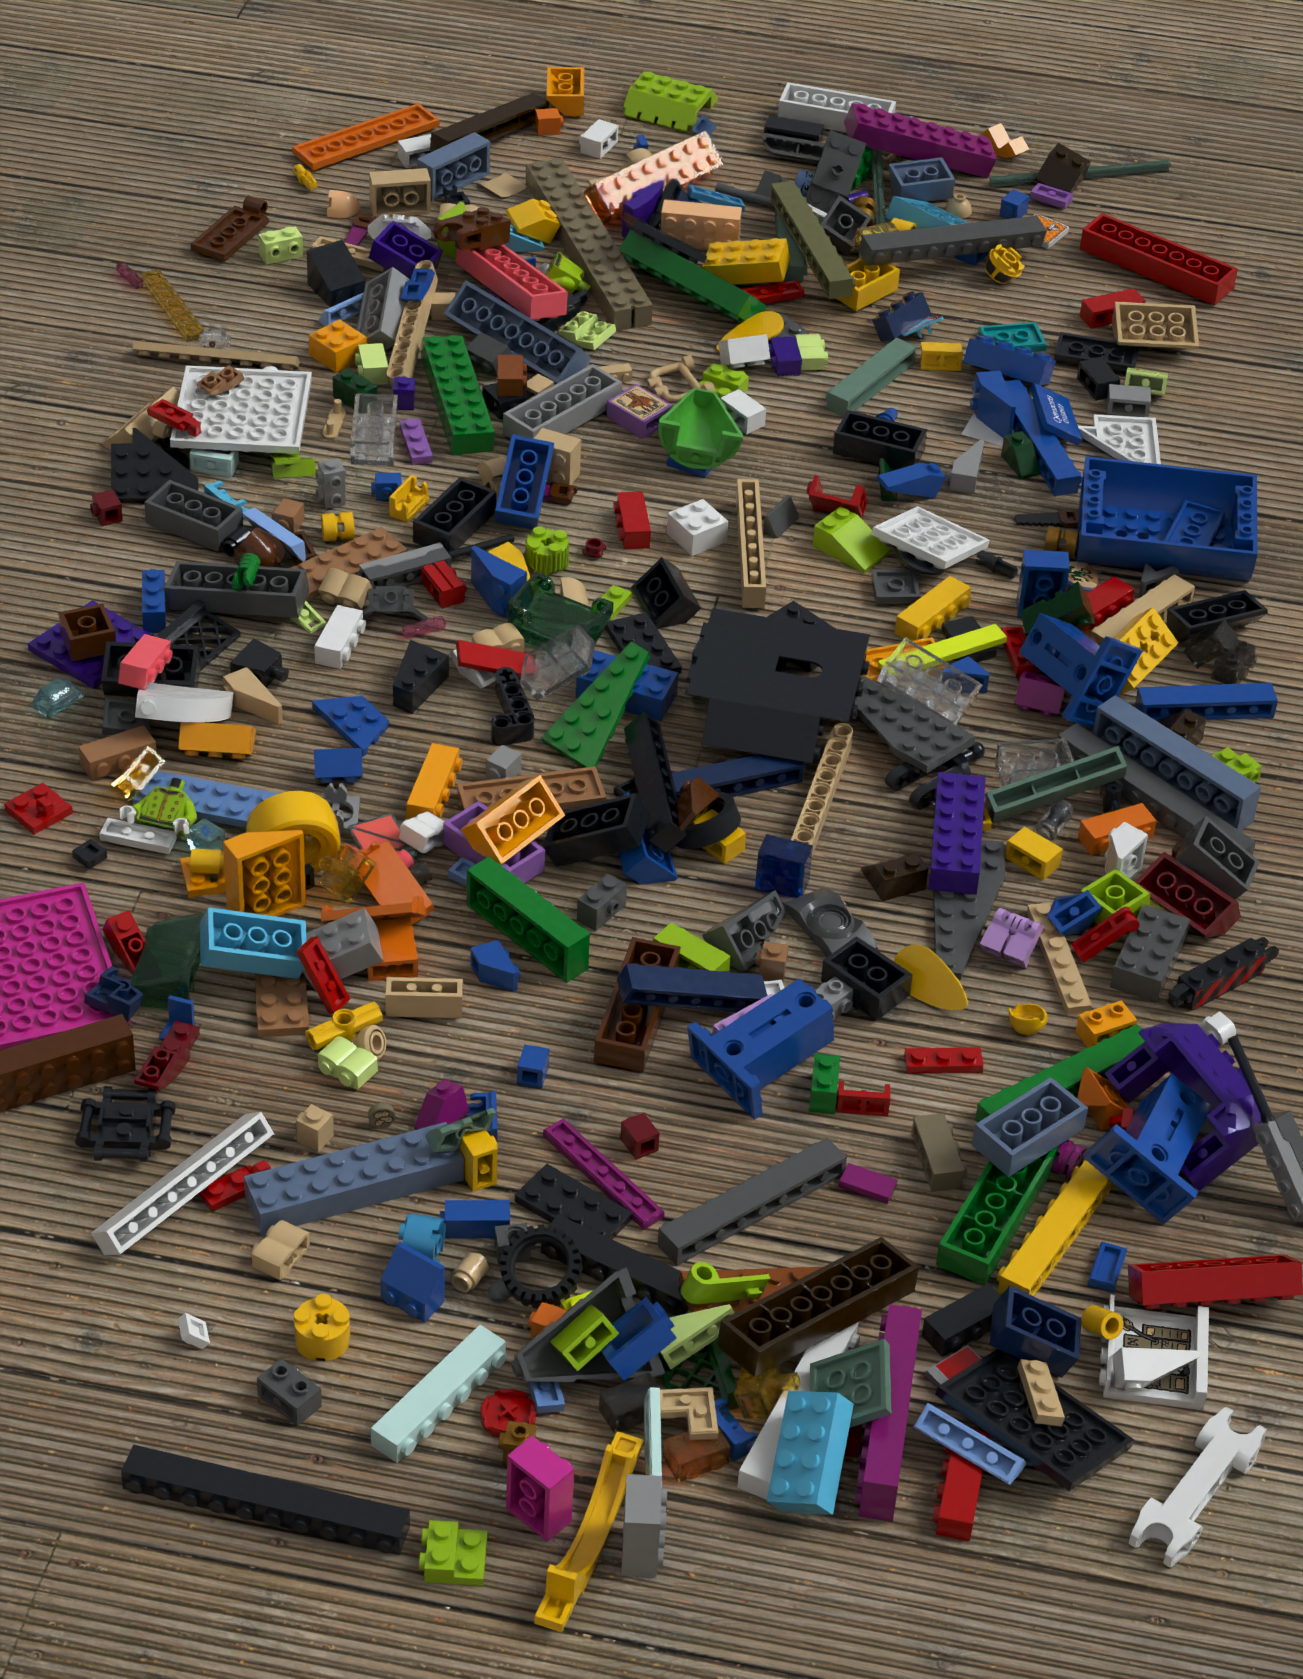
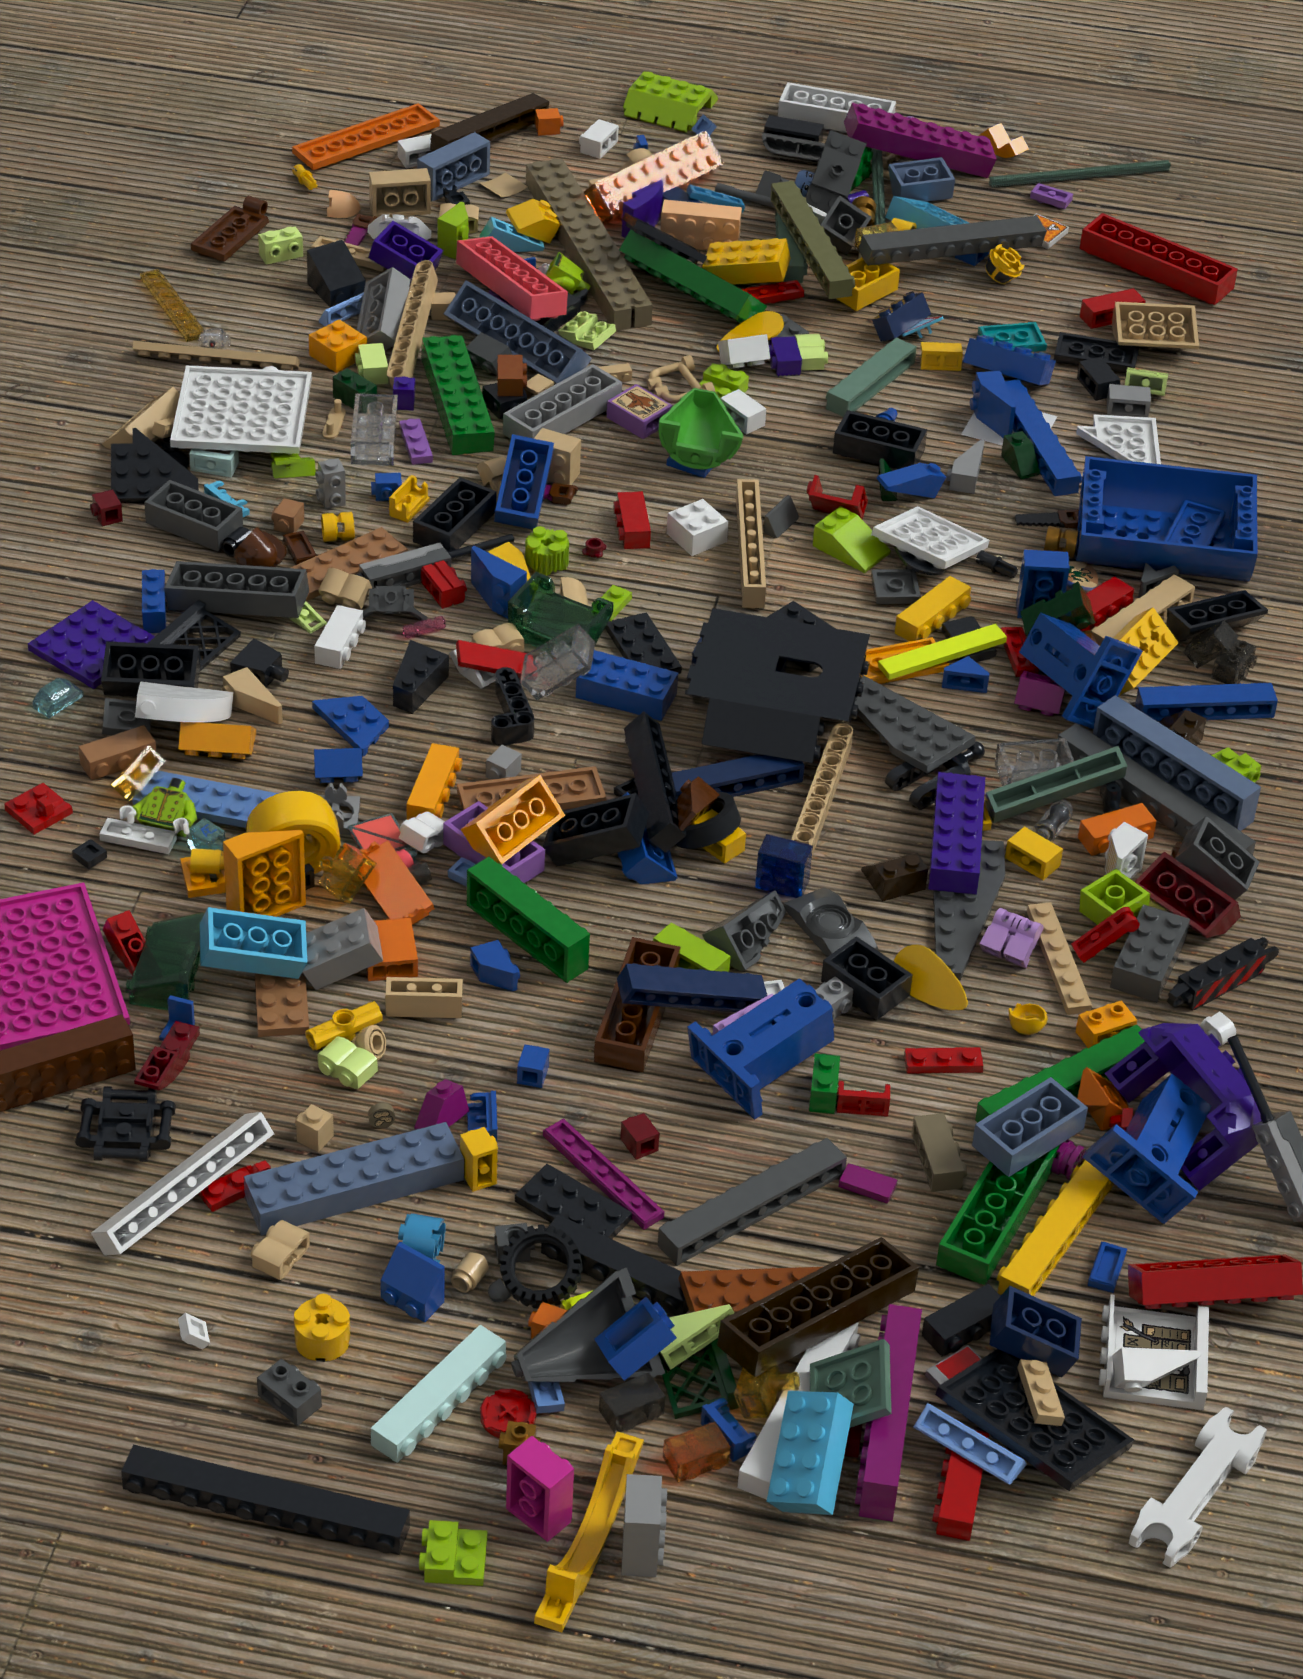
reddish brown brick [58,603,116,661] -> none
dark blue slope [84,966,144,1022] -> none
clear pink axle [116,262,144,289] -> none
coral brick [118,634,173,690] -> none
red hinge [147,399,202,437] -> none
medium nougat slope [196,365,245,395] -> none
green hinge [232,553,261,591] -> none
light blue slope [243,507,306,561] -> none
red plate [296,937,350,1014] -> none
orange brick [321,896,426,924] -> none
blue slope [400,268,435,301] -> none
sand green slope [425,1108,496,1152] -> none
reddish brown brick [433,207,511,251] -> none
blue brick [440,1200,510,1238] -> none
green wing [541,641,650,768] -> none
light orange slope [546,67,584,117] -> none
lime brick [550,1304,619,1371] -> none
dark grey brick [577,873,627,931] -> none
black slope [631,557,701,629] -> none
light aqua tile [644,1387,662,1476] -> none
black hinge [648,178,682,230] -> none
tan tile [660,1387,718,1440] -> none
lime door [681,1262,770,1304] -> none
medium nougat brick [755,941,789,982] -> none
clear brick [877,637,983,726] -> none
tan brick [945,193,972,219] -> none
blue brick [999,190,1029,219] -> none
blue tile [1030,383,1082,445] -> none
dark brown slope [1035,143,1091,193] -> none
blue slope [1047,890,1102,935] -> none
yellow brick [1081,1305,1123,1340] -> none

